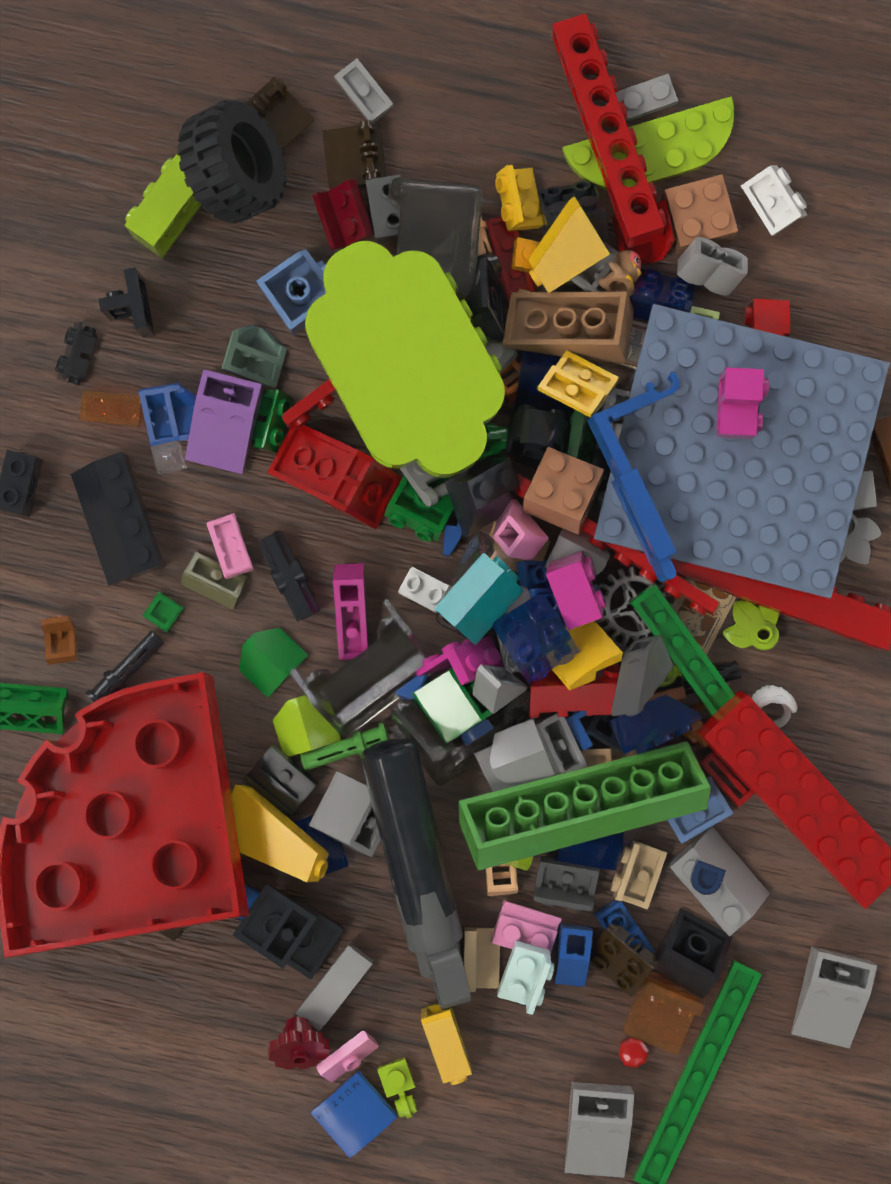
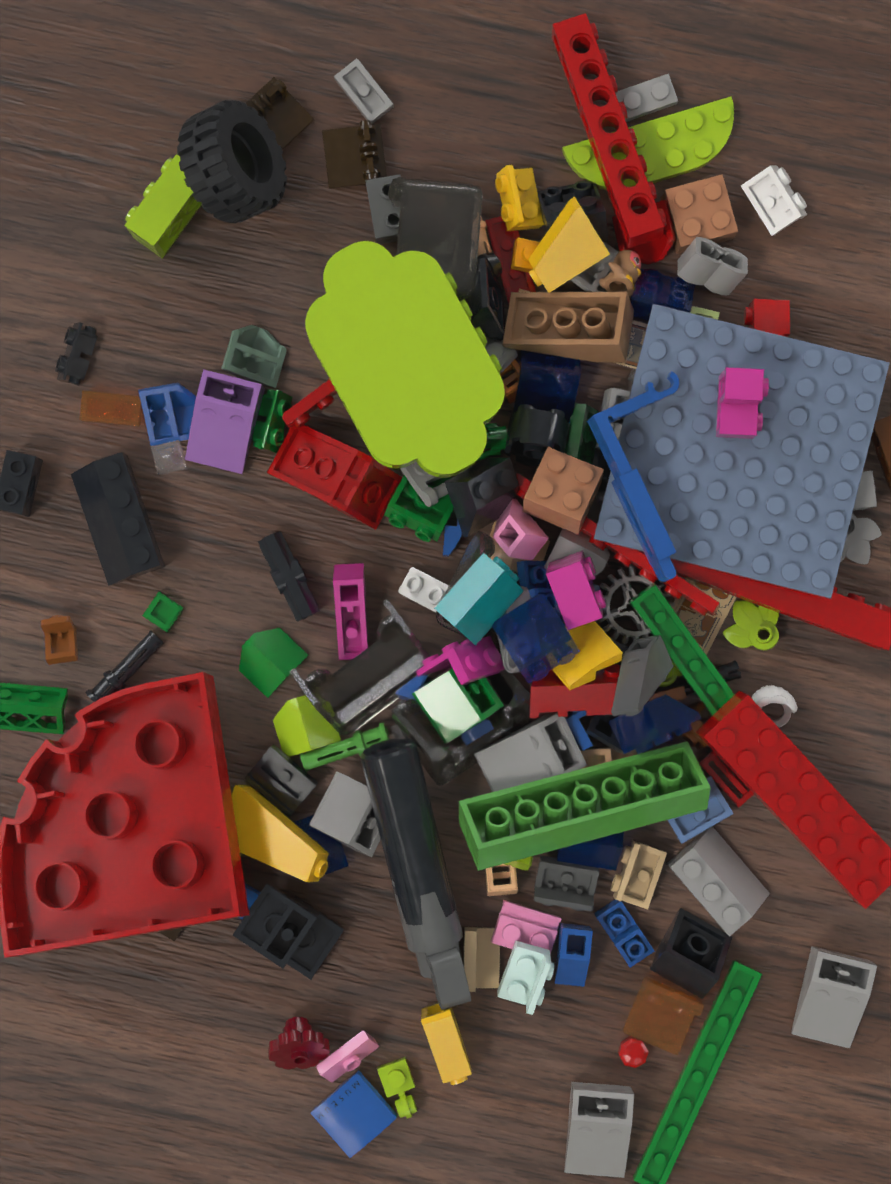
black bracket [98,267,155,338] -> none
olive slope [181,552,249,609] -> none
bright pink plate [206,513,254,580] -> none
medium blue hinge [256,249,326,336] -> none
light grey slope [296,942,373,1031] -> none
dark red bracket [313,179,375,250] -> none
light grey slope [473,664,528,714] -> none
light grey slope [489,718,555,787] -> none
yellow slope [537,350,619,418] -> none
dark brown hinge [590,923,659,997] -> none
dark blue tile [690,859,726,895] -> none

